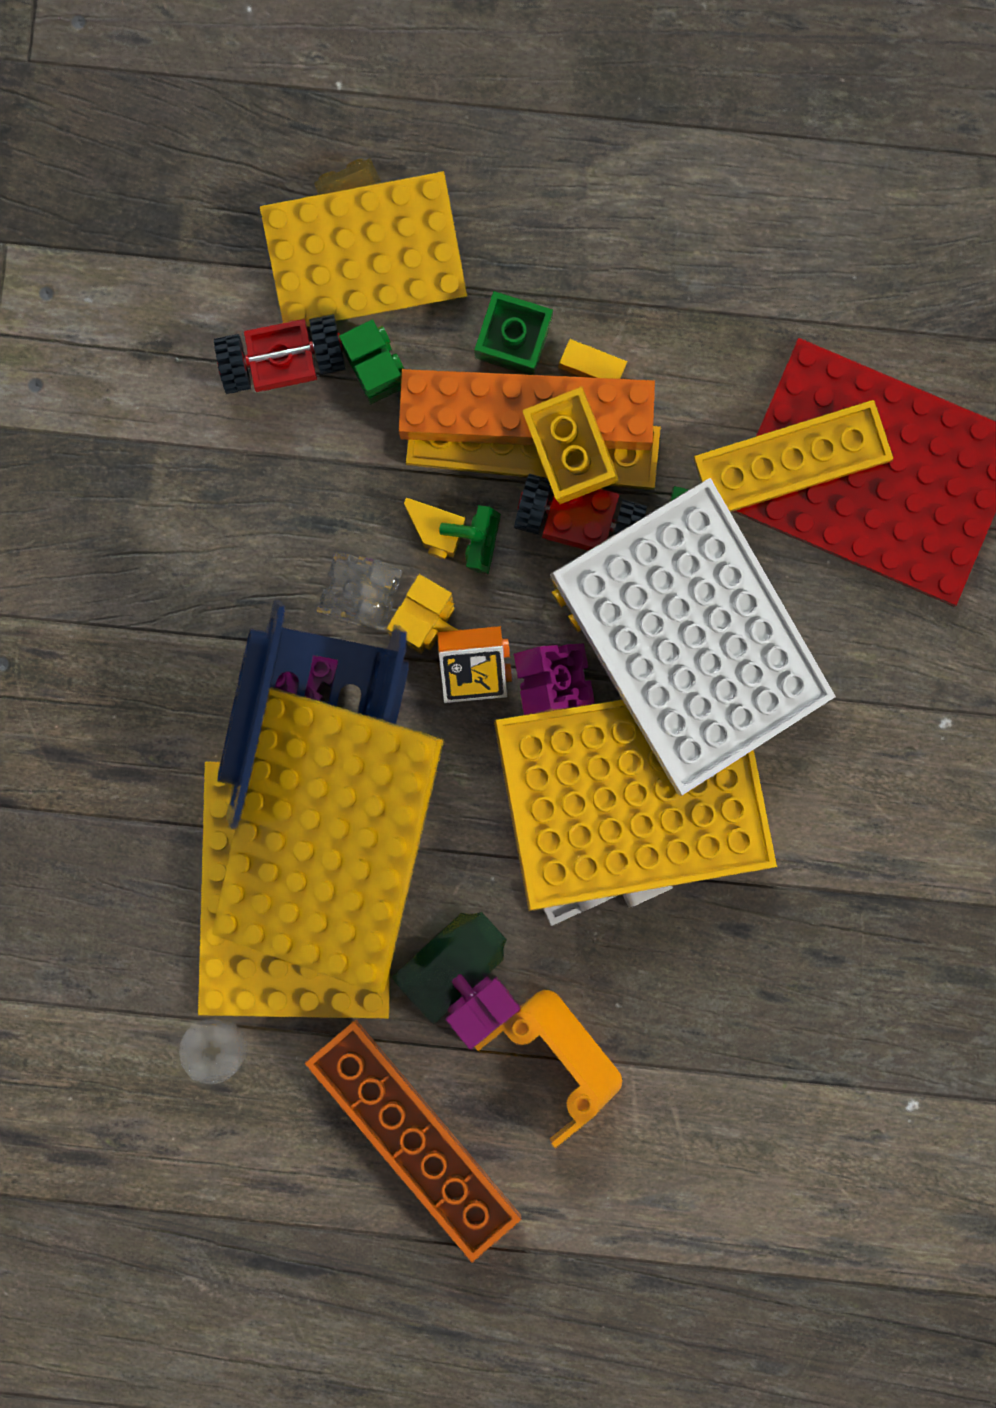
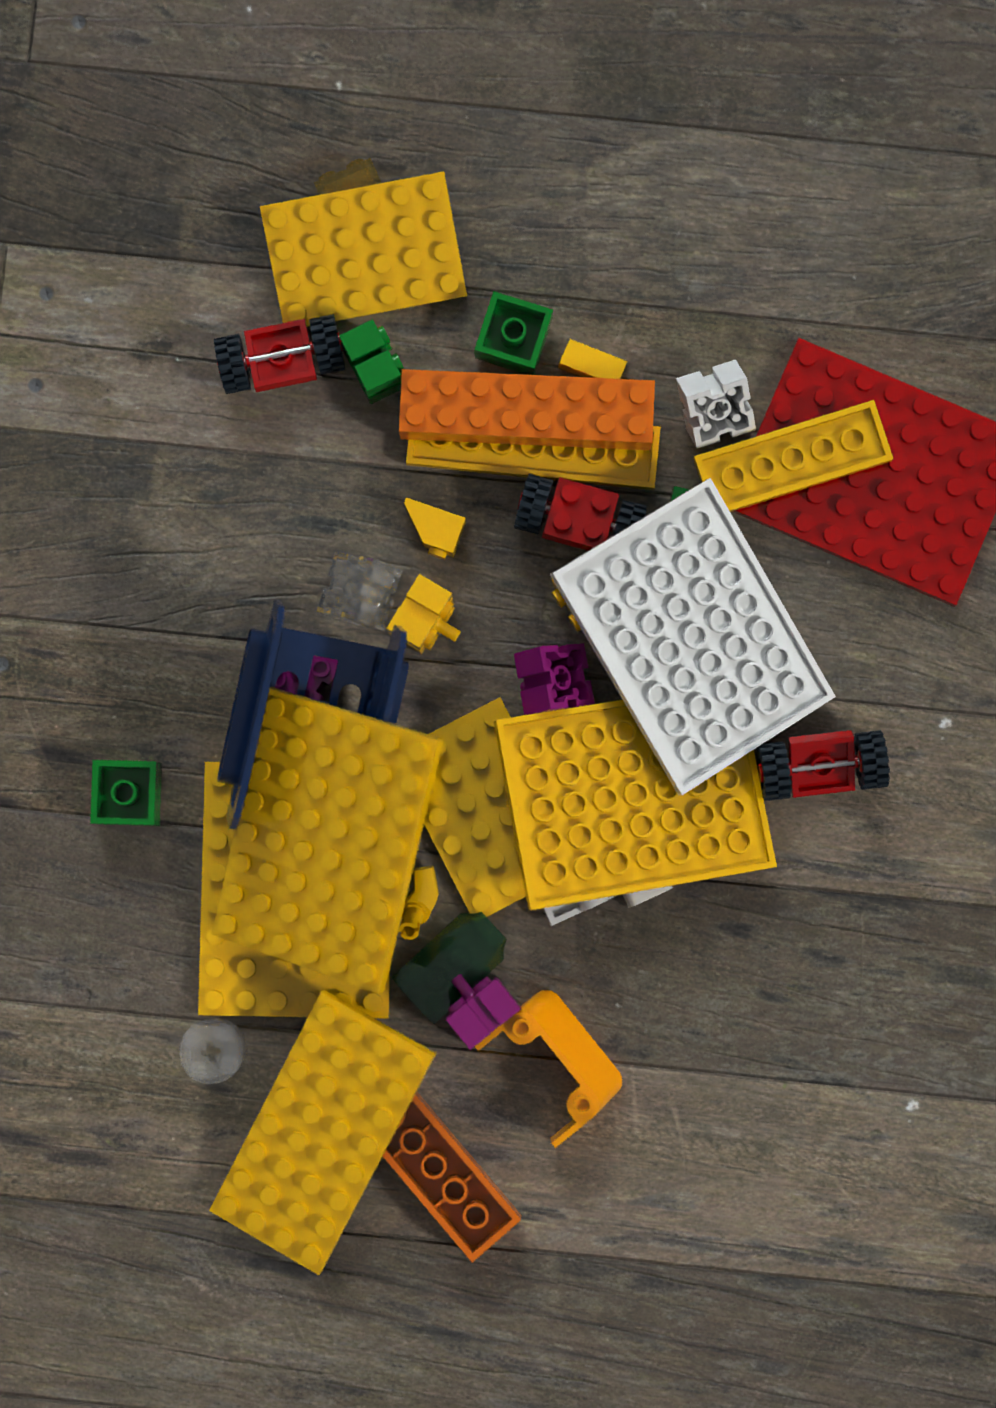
piece [438,626,512,703] -> none
green plate [439,505,501,574] -> none
yellow slope [522,387,619,504] -> none
none -> green brick [90,760,162,826]
none -> yellow plate [209,990,436,1275]
none -> yellow arm [399,866,439,940]
none -> yellow plate [424,697,526,923]
none -> white brick [676,360,756,449]
none -> plate [756,730,890,801]

